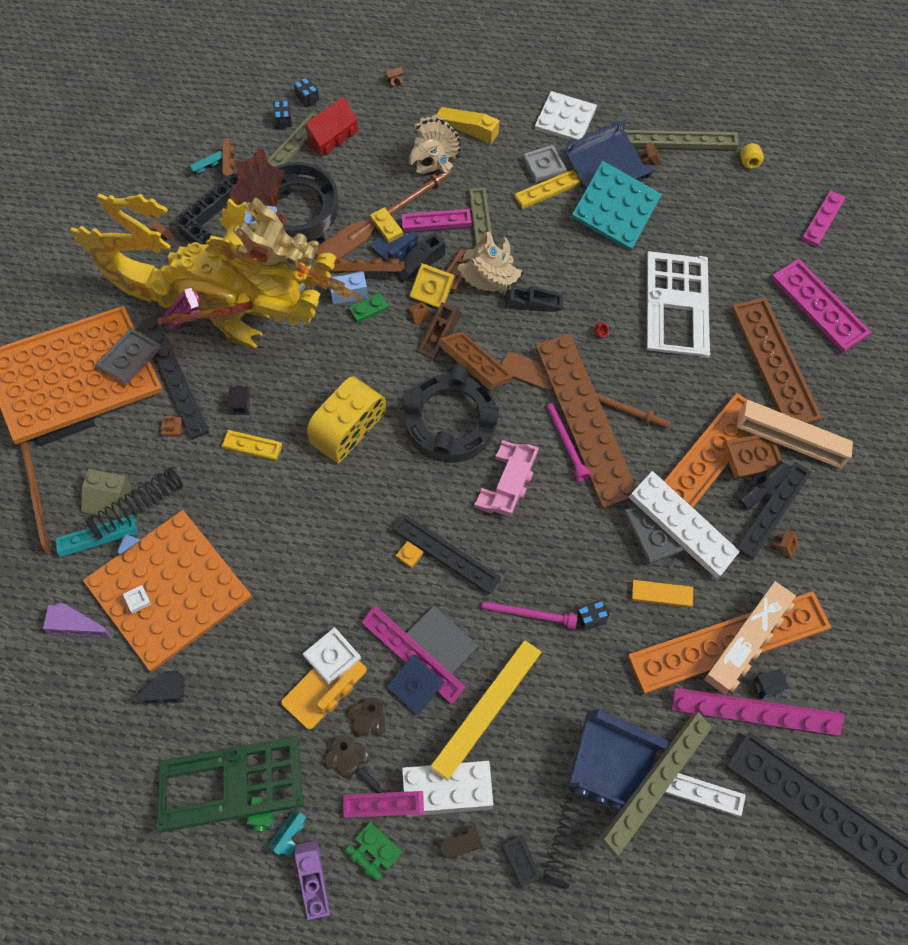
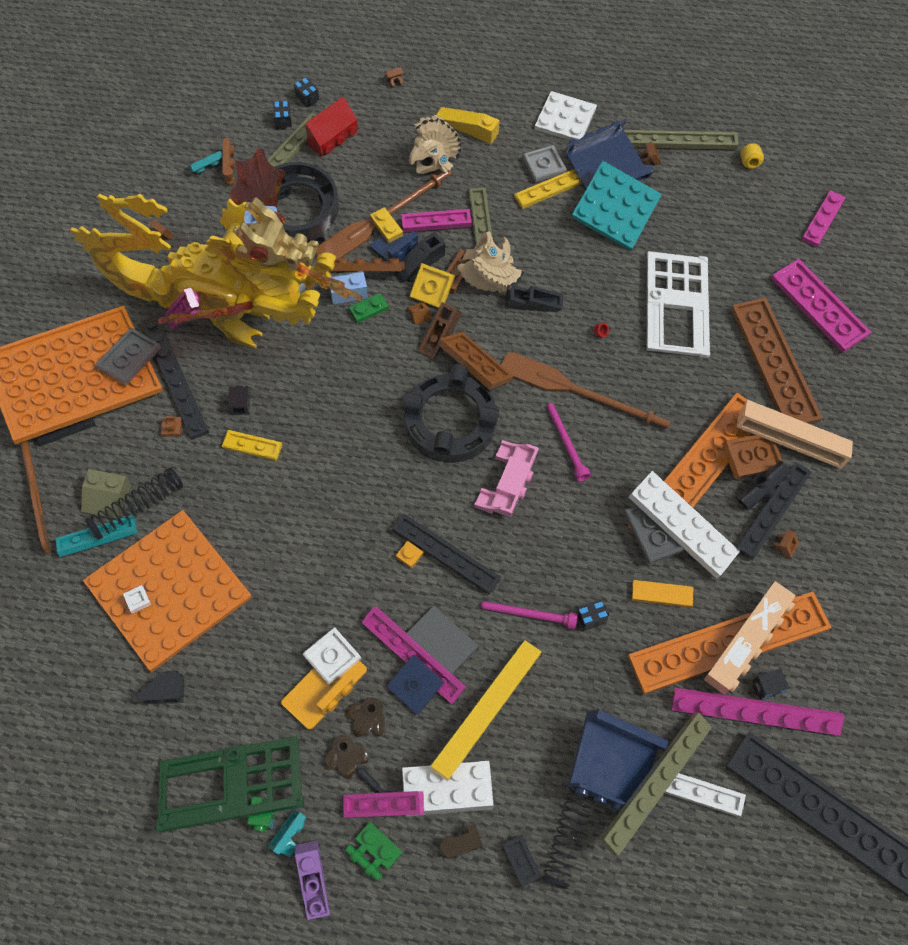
medium lavender slope [43,603,111,638] -> none
medium blue slope [117,534,141,555] -> none
black beam [175,173,244,245] -> none
yellow brick [307,376,386,464] -> none
dark orange plate [536,334,636,509] -> none

